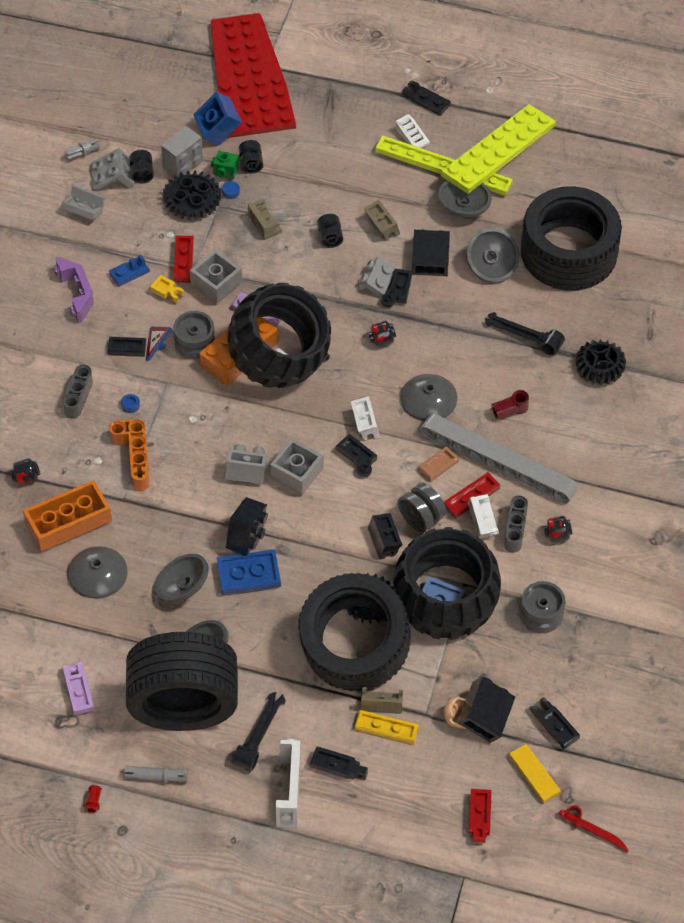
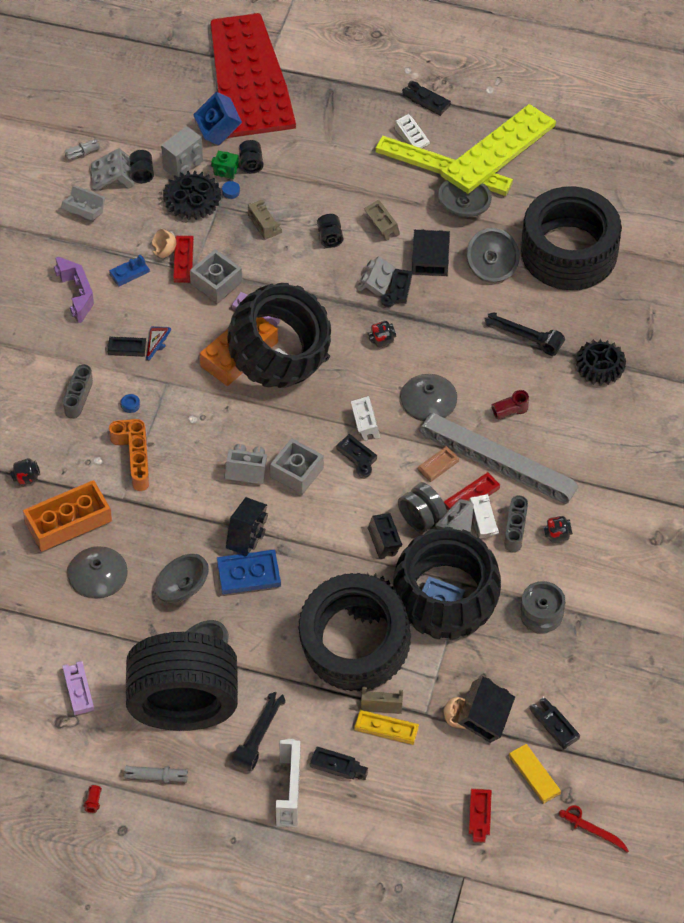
yellow plate [150,275,184,303] -> none
dark grey wheel [173,311,215,359] -> none
none -> light nougat hair [152,228,176,258]
none -> light grey slope [435,499,474,532]

